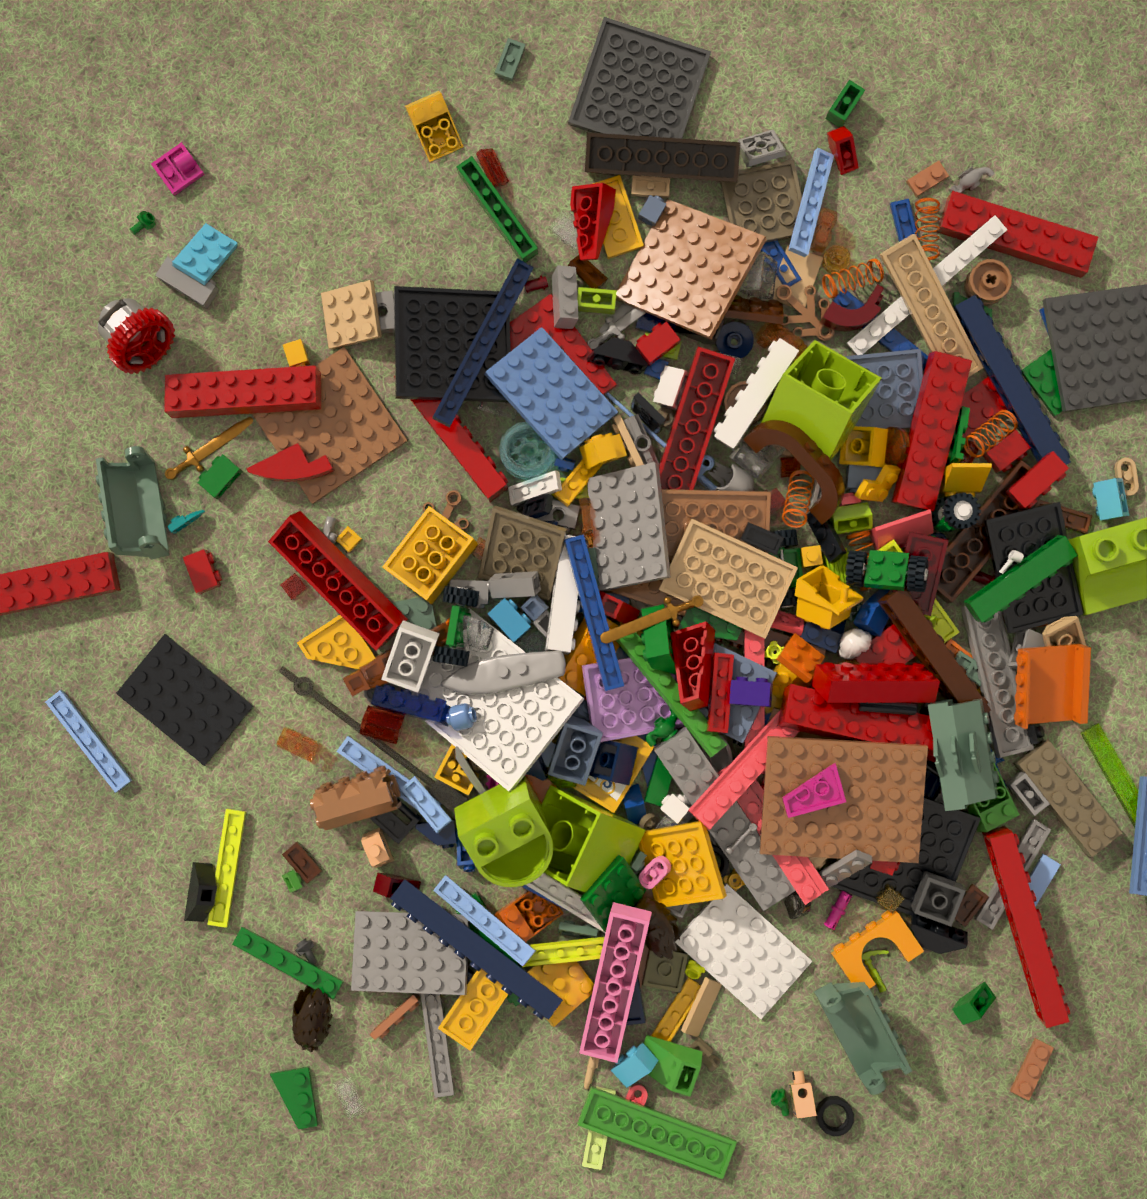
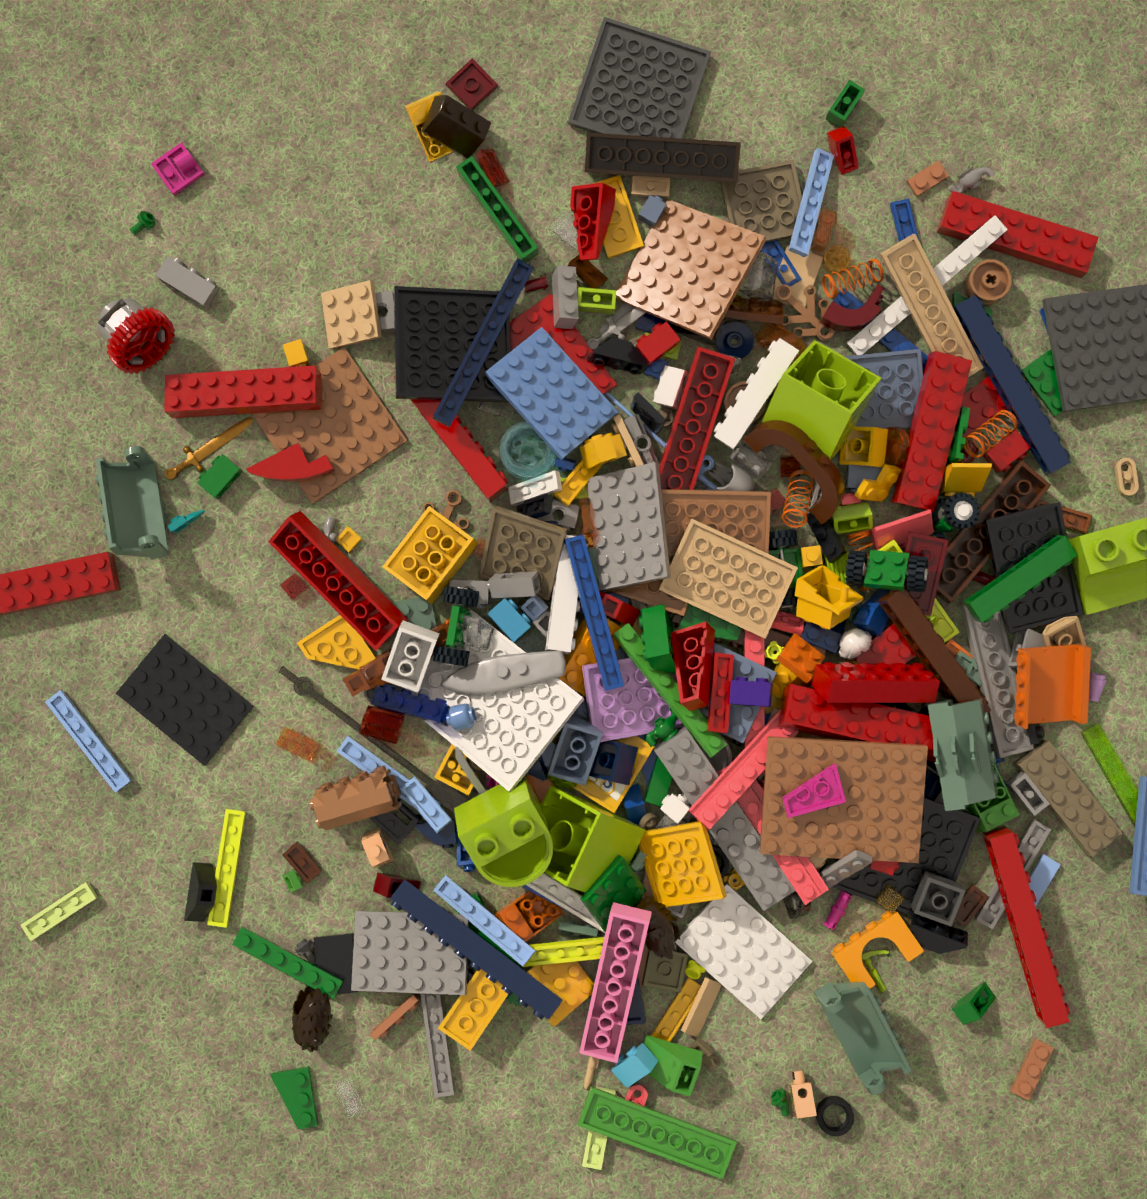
medium azure plate [172,223,238,285] -> none
red brick [183,549,222,594] -> none
sand green plate [495,38,526,82] -> none
pearl gold sword [600,595,704,644] -> none
bright pink plate [639,856,671,889] -> none
light grey hinge [726,823,757,855] -> none
light grey piece [738,130,786,168] -> none
black tile [740,522,784,555] -> none
black axle [859,703,917,715] -> none
orange piece [915,198,940,260] -> none
white hand [999,550,1024,574] -> none
red brick [1005,451,1069,509] -> none
medium azure brick [1092,478,1129,521] -> none
none -> yellowish green plate [21,881,98,941]
none -> black tile [314,933,358,994]
none -> dark brown slope [421,95,491,159]
none -> dark red tile [445,58,498,111]
none -> lavender cone [1089,672,1107,702]

